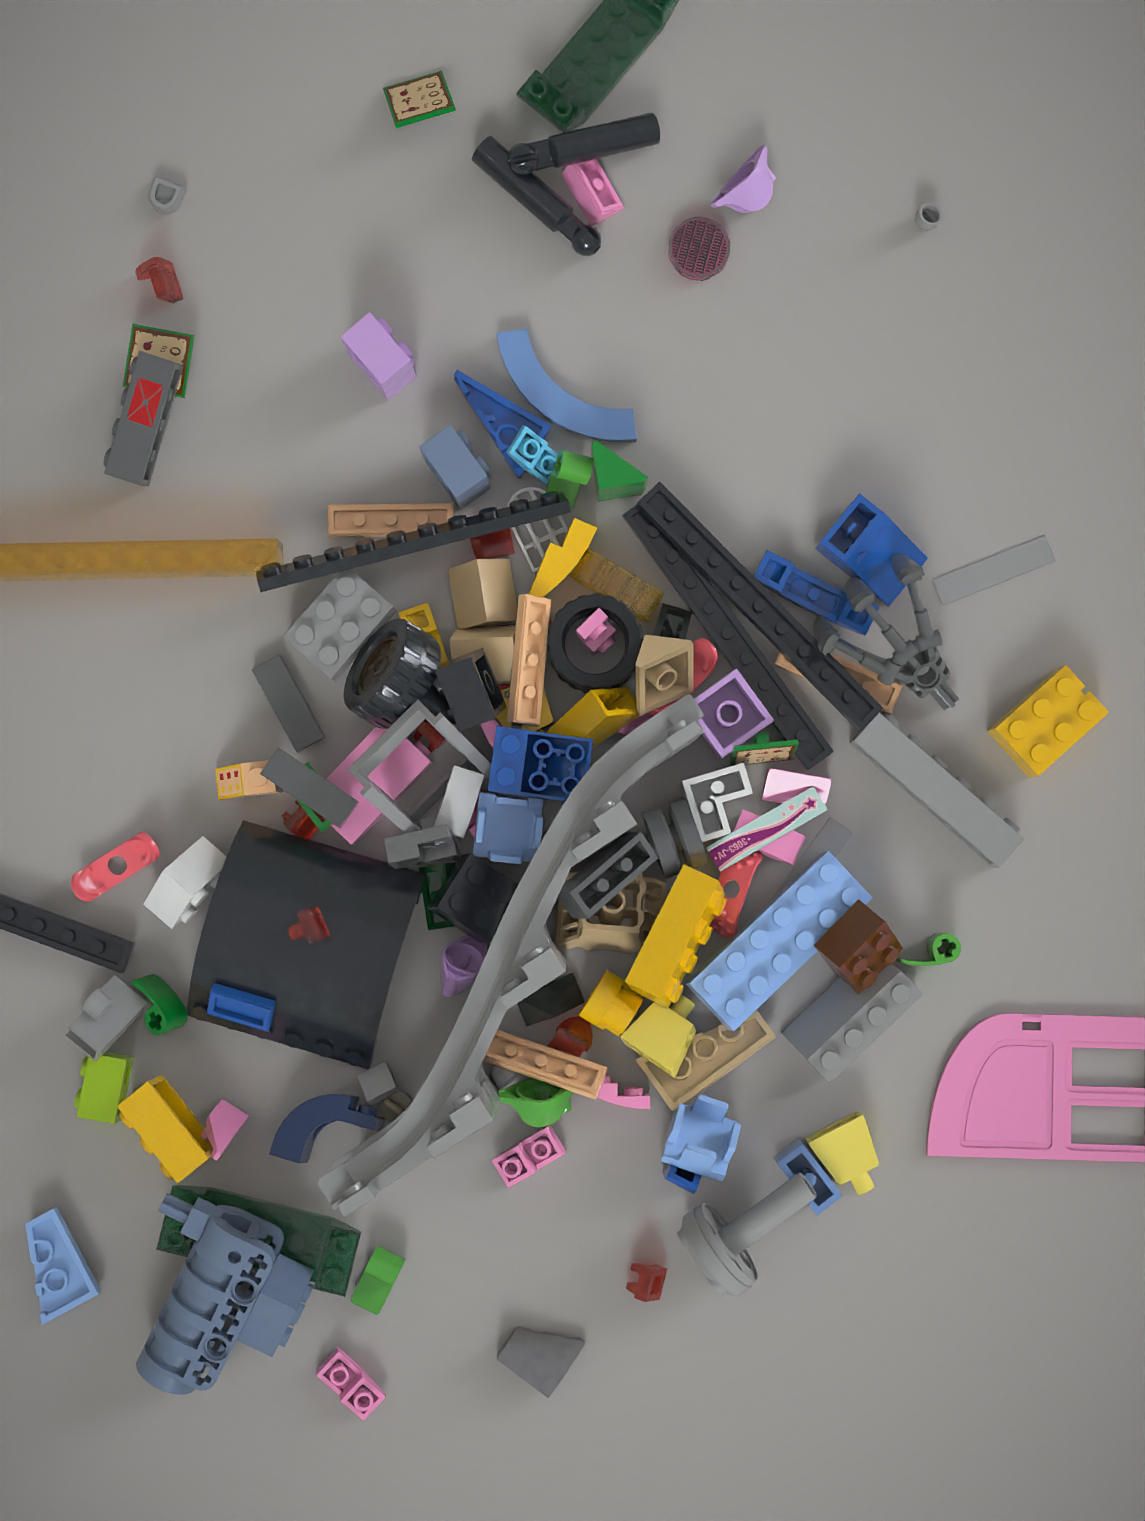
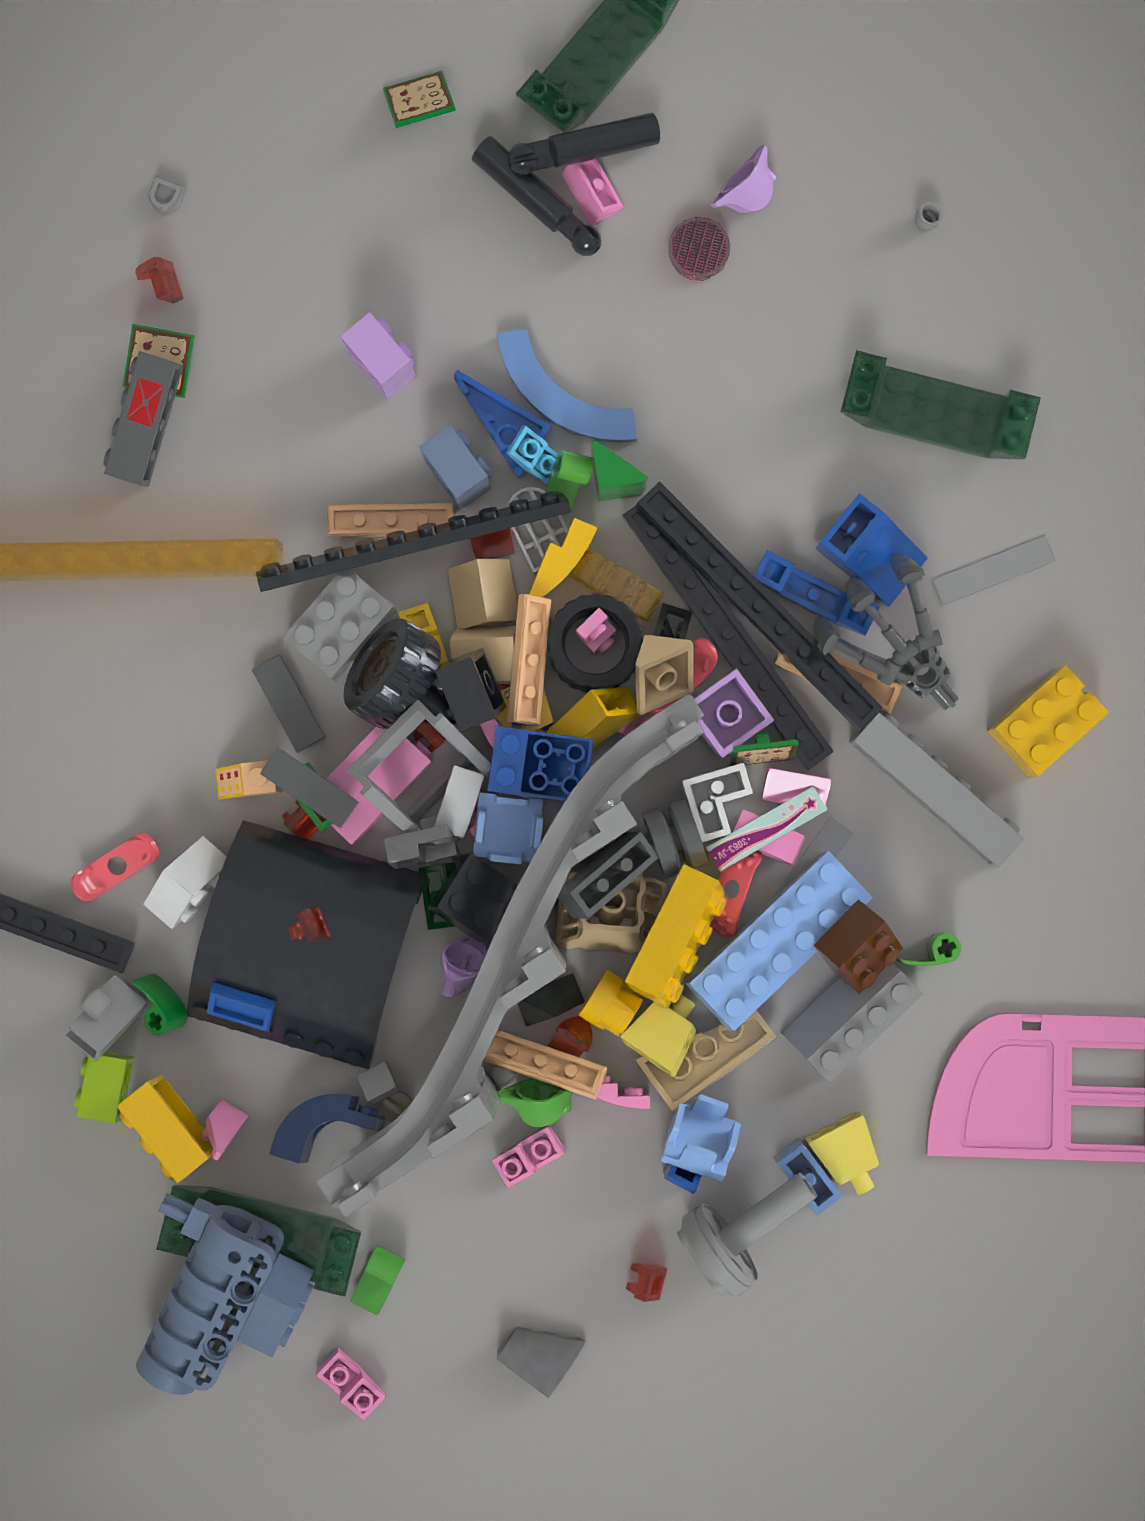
light blue wing [25,1206,102,1325] -> none
none -> clear green slope [840,350,1041,459]

